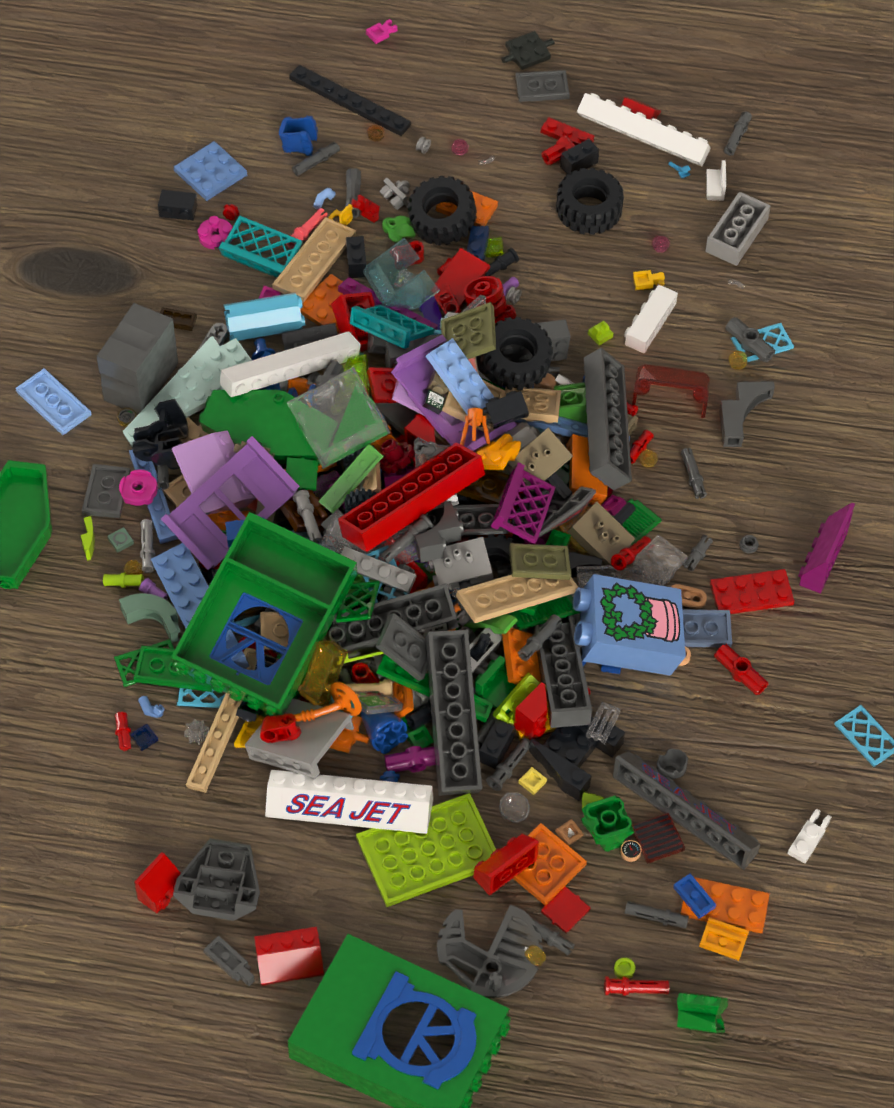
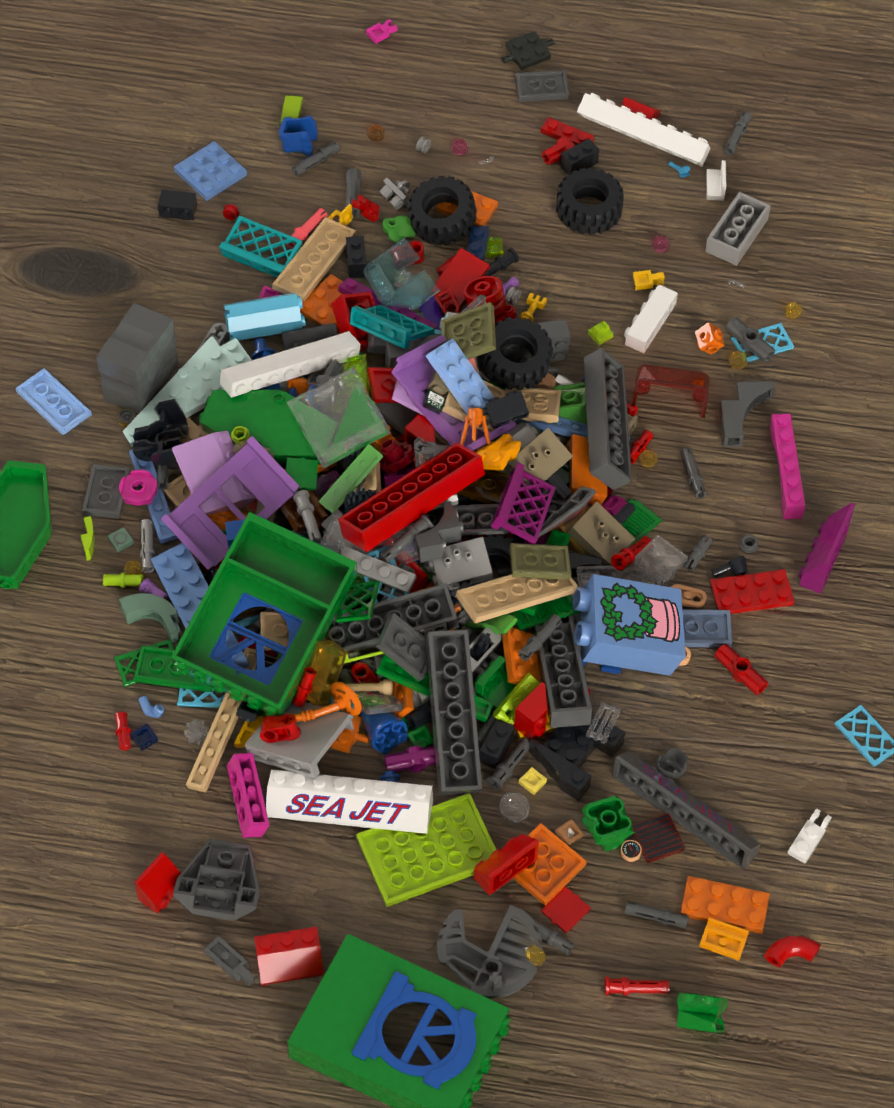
dark brown plate [160,307,197,331] -> none
dark pink plate [198,216,233,249] -> none
black plate [289,65,411,136] -> none
light blue arm [313,188,336,209] -> none
lime tile [582,791,605,809] -> none
lime tile [614,958,635,979] -> none
blue plate [673,874,716,919] -> none
none -> dark pink brick [227,753,270,838]
none -> lime plate [231,426,250,444]
none -> lime slope [280,95,303,124]
none -> red pin [292,667,317,707]
none -> yellow hinge [520,293,548,322]
none -> orange brick [695,322,725,355]
none -> black bar [711,556,748,578]
none -> red cylinder [764,936,822,967]
none -> dark pink arch [769,413,805,519]
none -> clear yellow plate [784,302,802,319]

